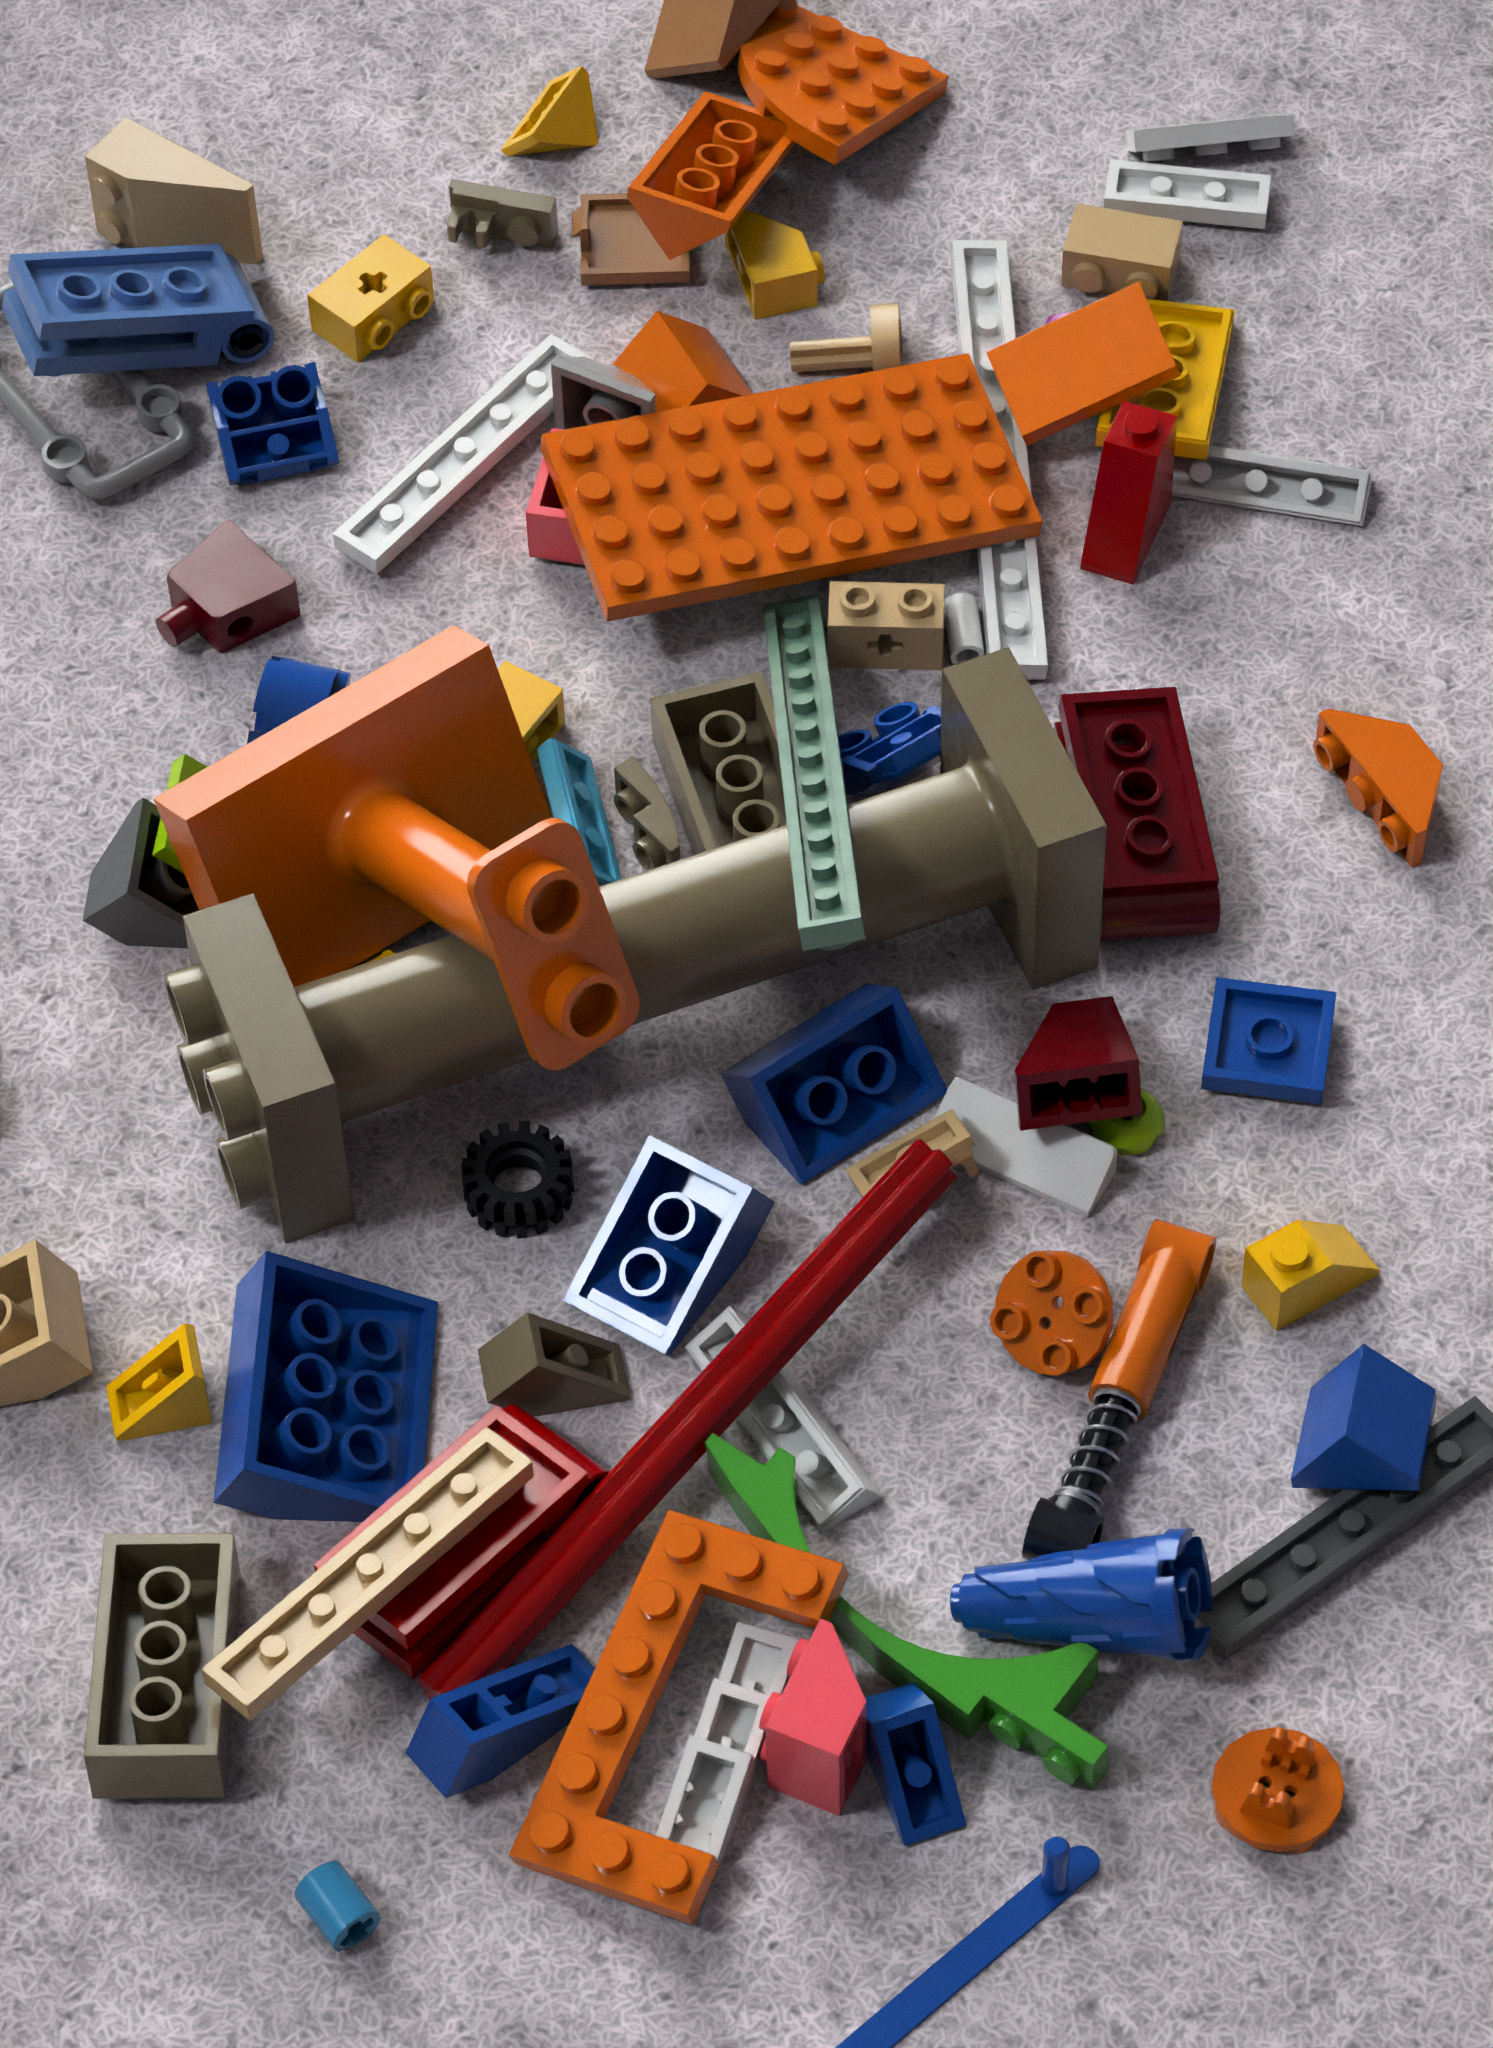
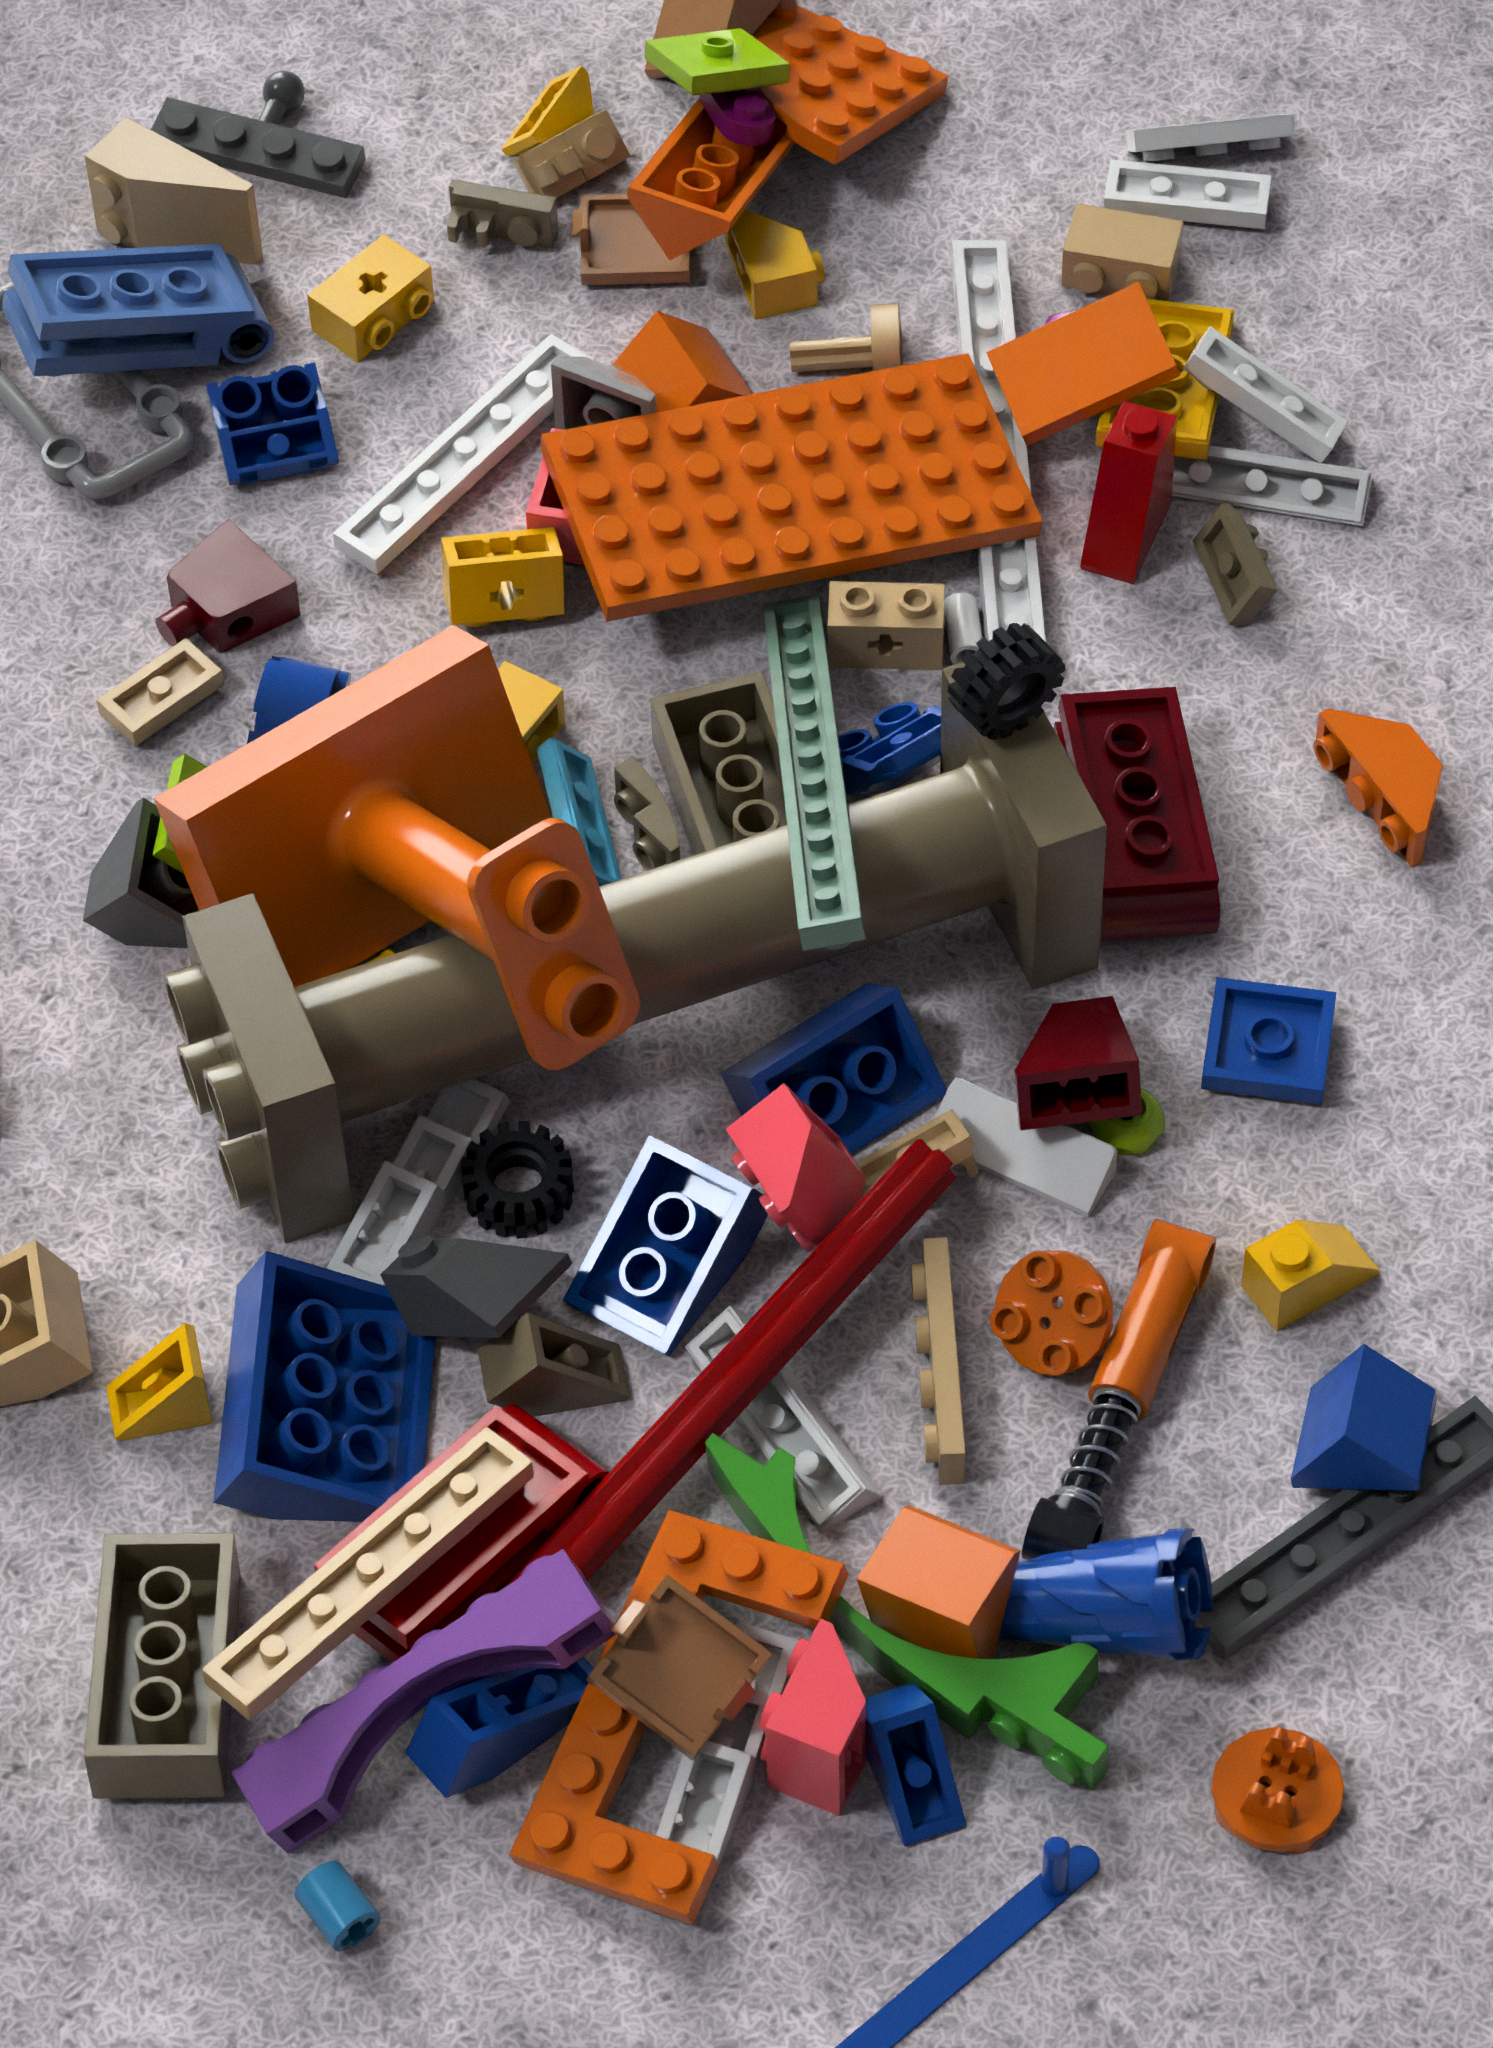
none -> tan plate [97,638,225,747]
none -> dark grey plate [150,71,366,198]
none -> medium lavender arch [231,1549,616,1854]
none -> white slope [327,1079,510,1286]
none -> dark grey slope [380,1235,573,1338]
none -> yellow brick [441,527,565,627]
none -> tan plate [512,109,631,198]
none -> medium nougat piece [587,1574,773,1760]
none -> lime plate [644,28,790,96]
none -> magenta plate [699,87,776,146]
none -> coral slope [726,1083,866,1253]
none -> orange slope [857,1505,1021,1659]
none -> tan plate [911,1237,966,1485]
none -> black tyre [947,623,1065,740]
none -> white plate [1183,326,1347,463]
none -> dark tan plate [1192,502,1278,627]

